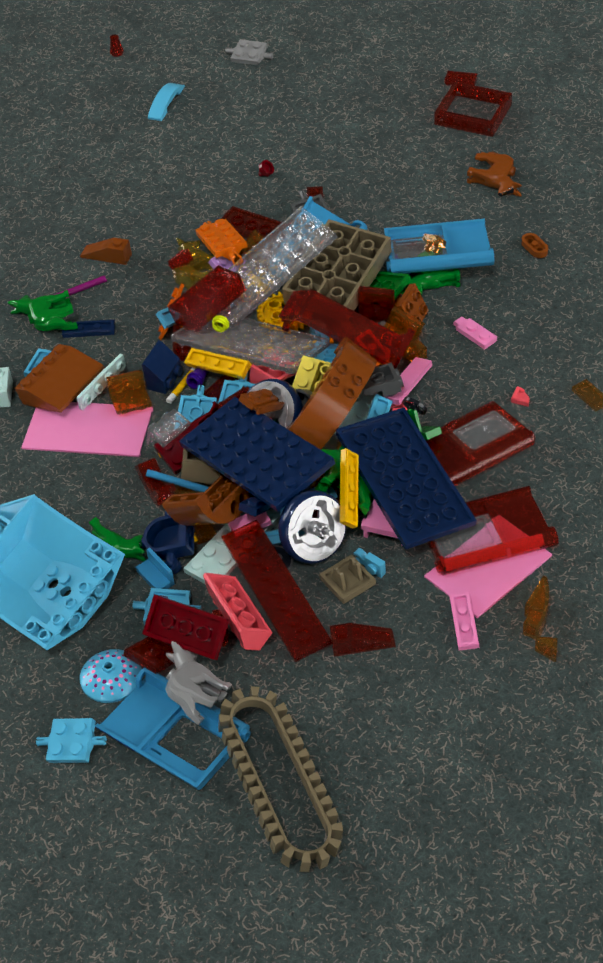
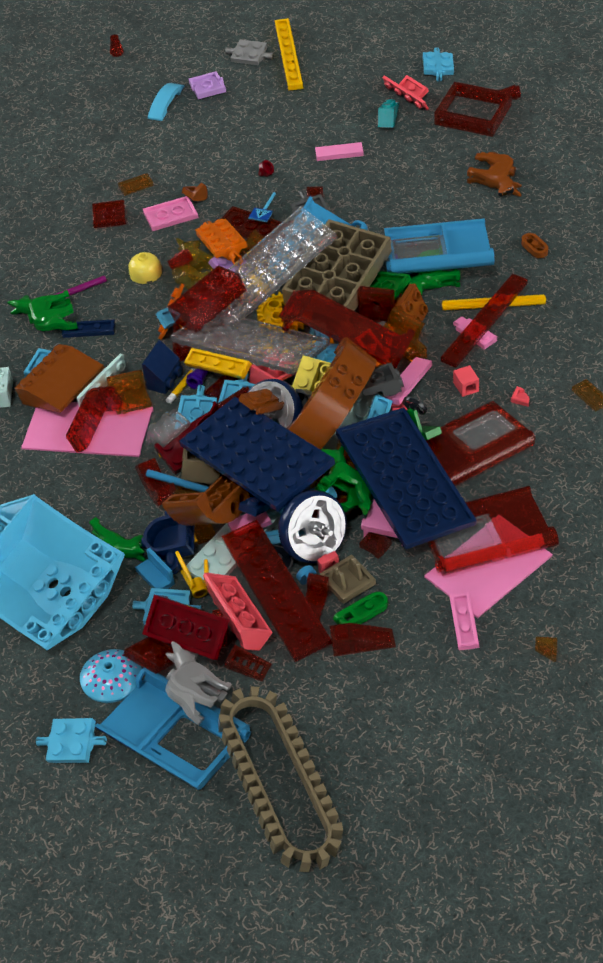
dark orange slope [80,237,132,265] -> none
neon yellow plate [212,315,230,332] -> none
yellow tile [340,448,359,529] -> none
medium azure plate [354,548,386,578] -> none
clear orange tile [422,233,446,254] -> none
clear red plate [445,71,477,87] -> none
clear orange slope [523,576,549,641] -> none
none -> clear red beam [66,386,123,452]
none -> clear red plate [92,200,126,228]
none -> clear orange tile [118,173,154,196]
none -> light yellow cylinder [129,252,162,284]
none -> bright pink tile [143,196,199,231]
none -> yellow plant [175,551,209,598]
none -> dark orange tile [182,183,208,201]
none -> lavender plate [189,71,226,99]
none -> clear red slope [224,645,272,681]
none -> piece [248,192,276,222]
none -> yellow plate [275,18,303,91]
none -> dark azure tile [296,565,317,587]
none -> clear red bracket [299,573,329,624]
none -> bright pink tile [315,142,364,161]
none -> coral plate [317,551,339,573]
none -> green plate [333,592,388,634]
none -> clear red tile [359,532,392,559]
none -> teal slope [378,99,399,128]
none -> coral bracket [382,75,429,110]
none -> medium azure plate [422,47,454,82]
none -> clear red tile [441,273,528,368]
none -> yellow axle [442,294,546,310]
none -> coral brick [453,365,479,397]
none -> clear red cone [498,84,521,100]

